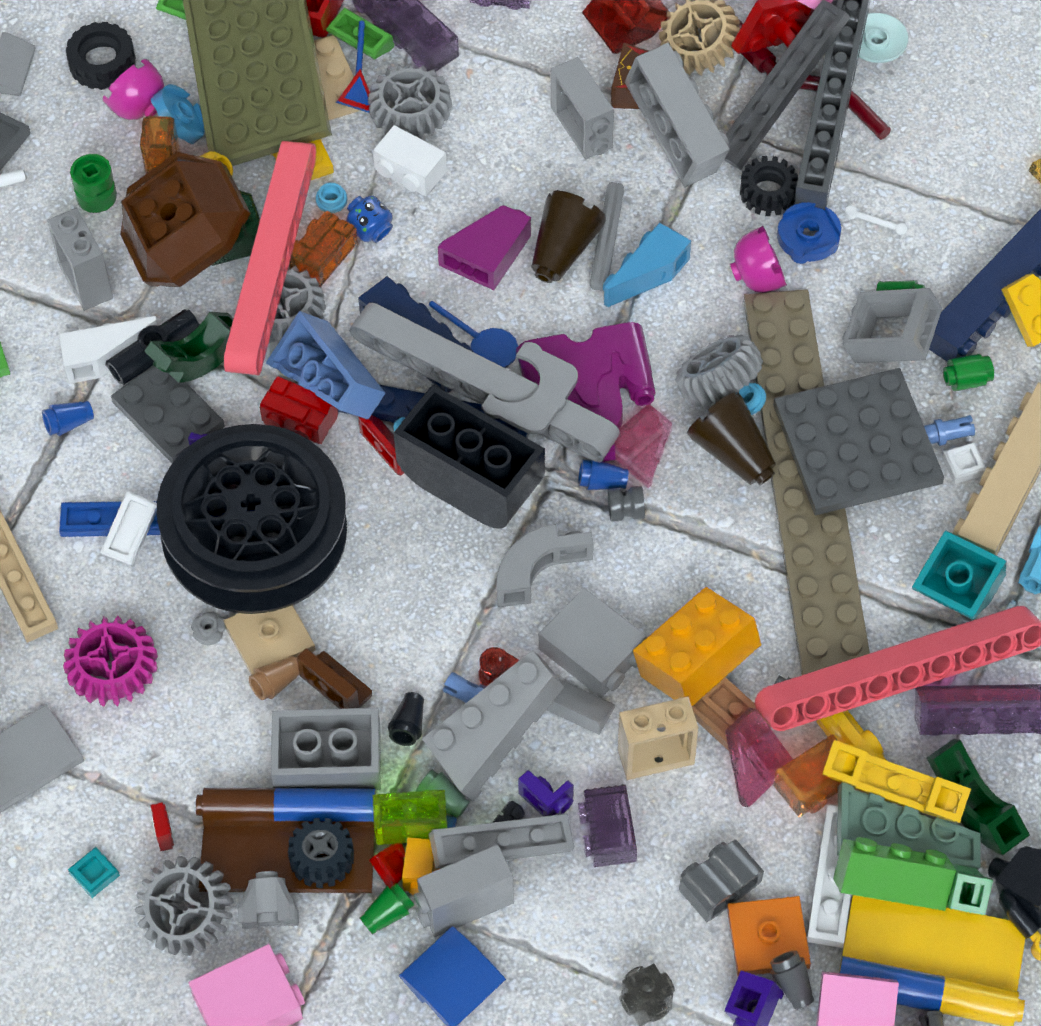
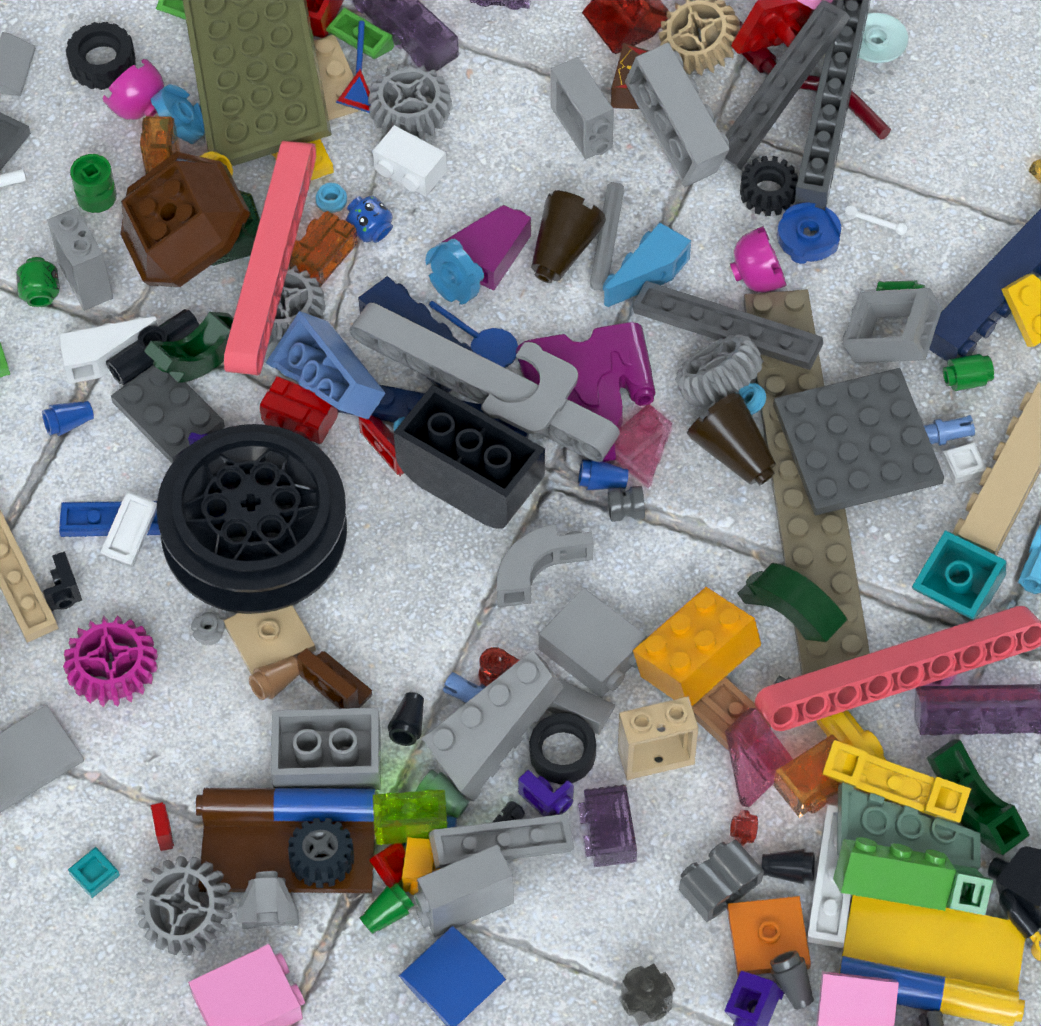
none -> green head [16,257,60,307]
none -> black bracket [43,551,82,611]
none -> dark azure plate [425,239,484,305]
none -> black tyre [529,713,597,784]
none -> flat silver plate [632,281,824,370]
none -> clear red plate [730,809,758,846]
none -> dark green arch [737,563,848,642]
none -> black cone [762,848,815,885]

